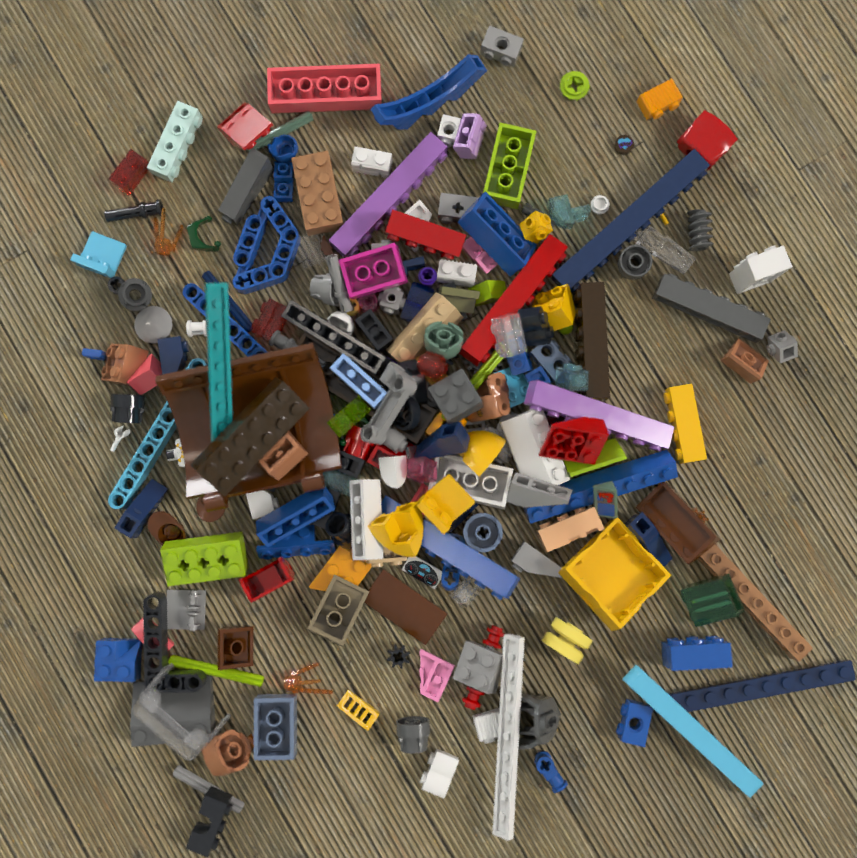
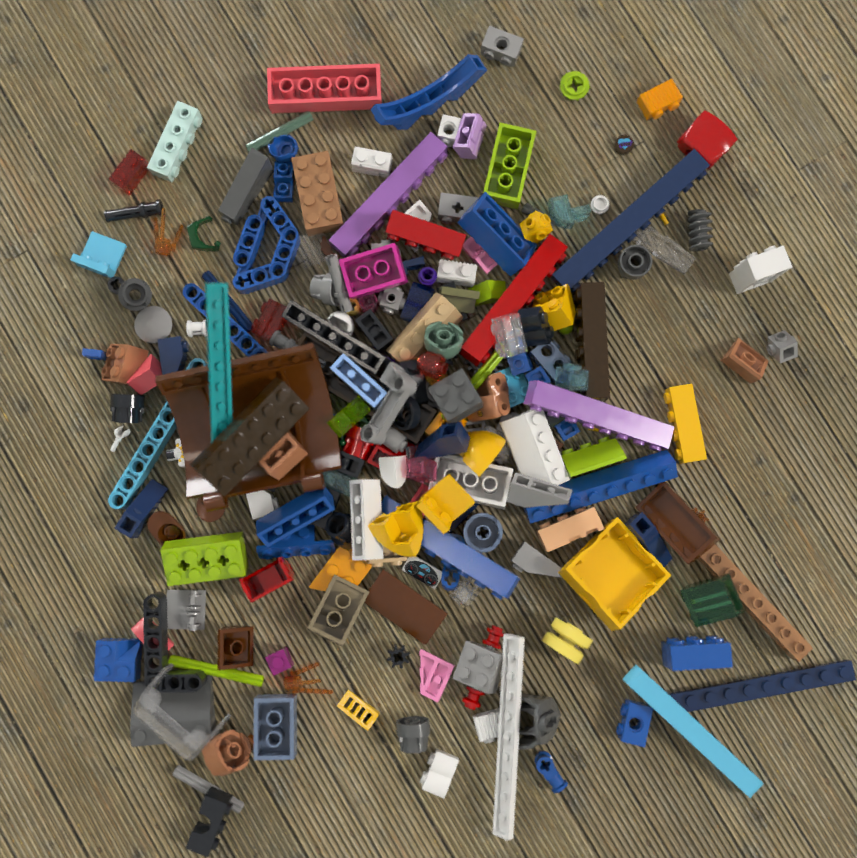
slope [217,102,273,151] -> none
red slope [538,417,609,465] -> none
slope [593,481,618,518] -> none
dark grey brick [652,274,771,343] -> none
none -> magenta brick [265,646,294,676]

